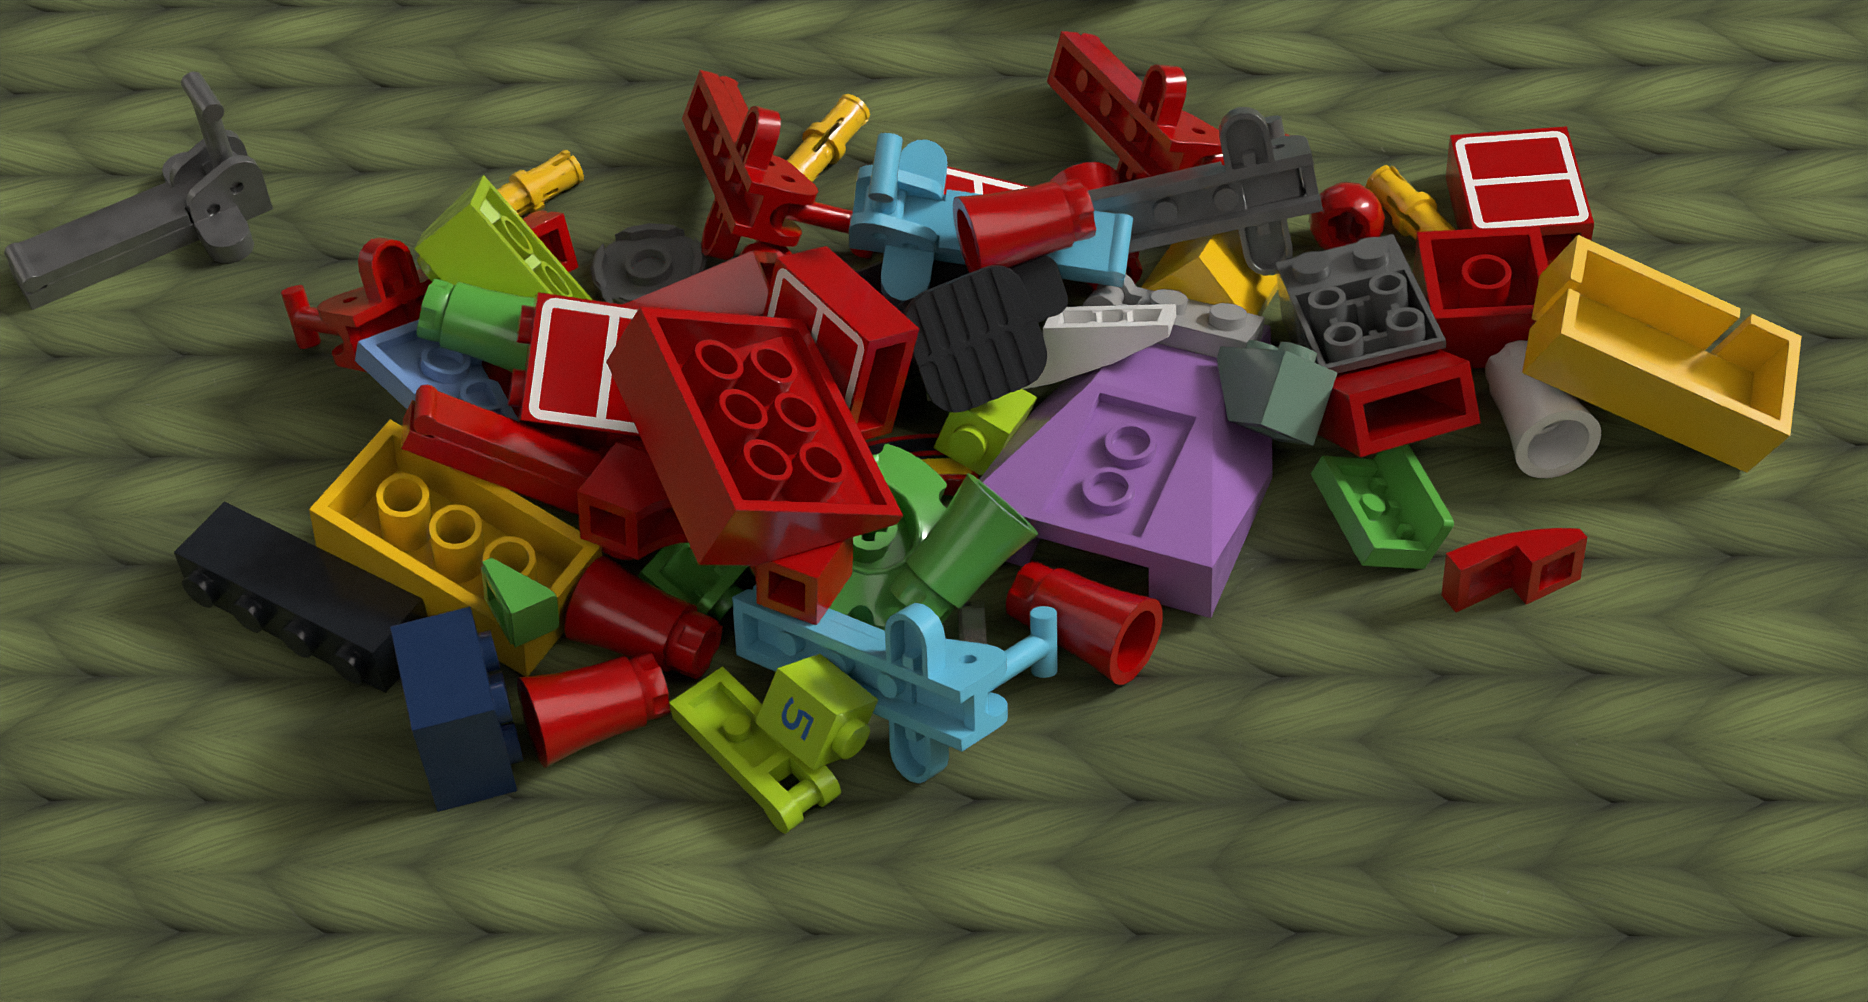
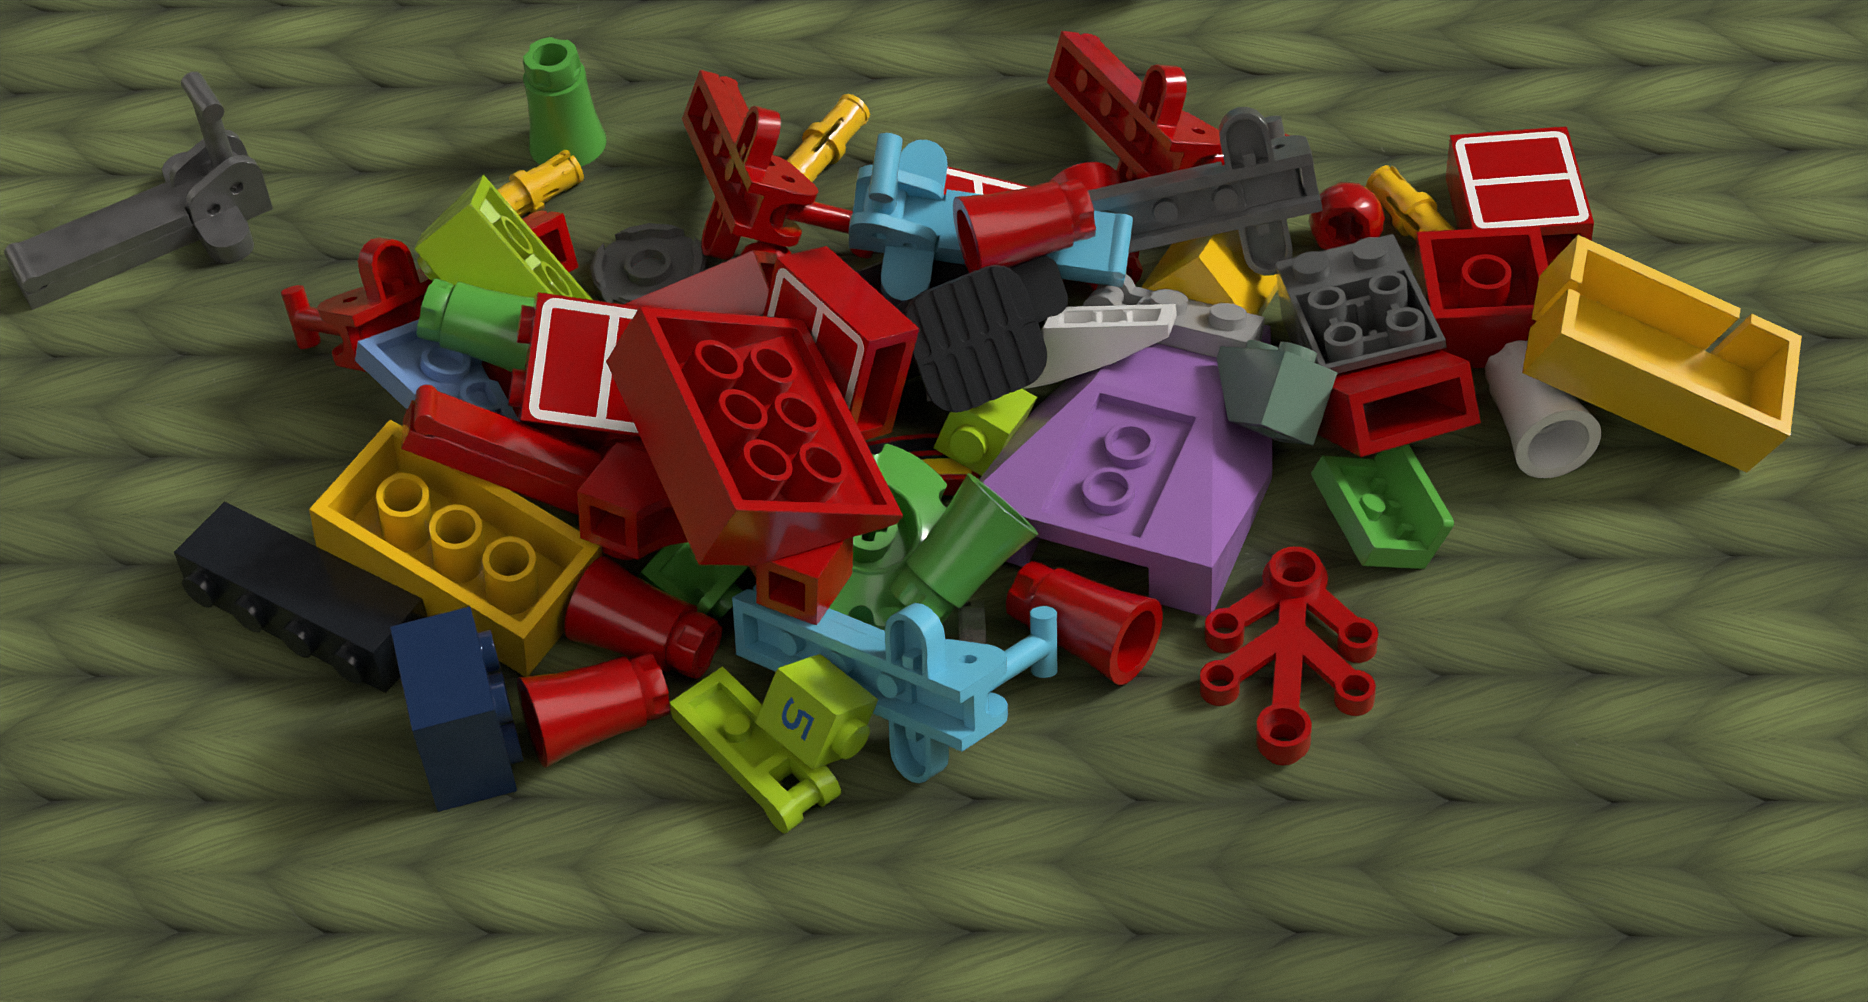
bright green slope [481,558,559,648] -> none
red slope [1441,528,1588,613] -> none
none -> bright green plant [523,37,607,167]
none -> red plant [1200,546,1379,766]

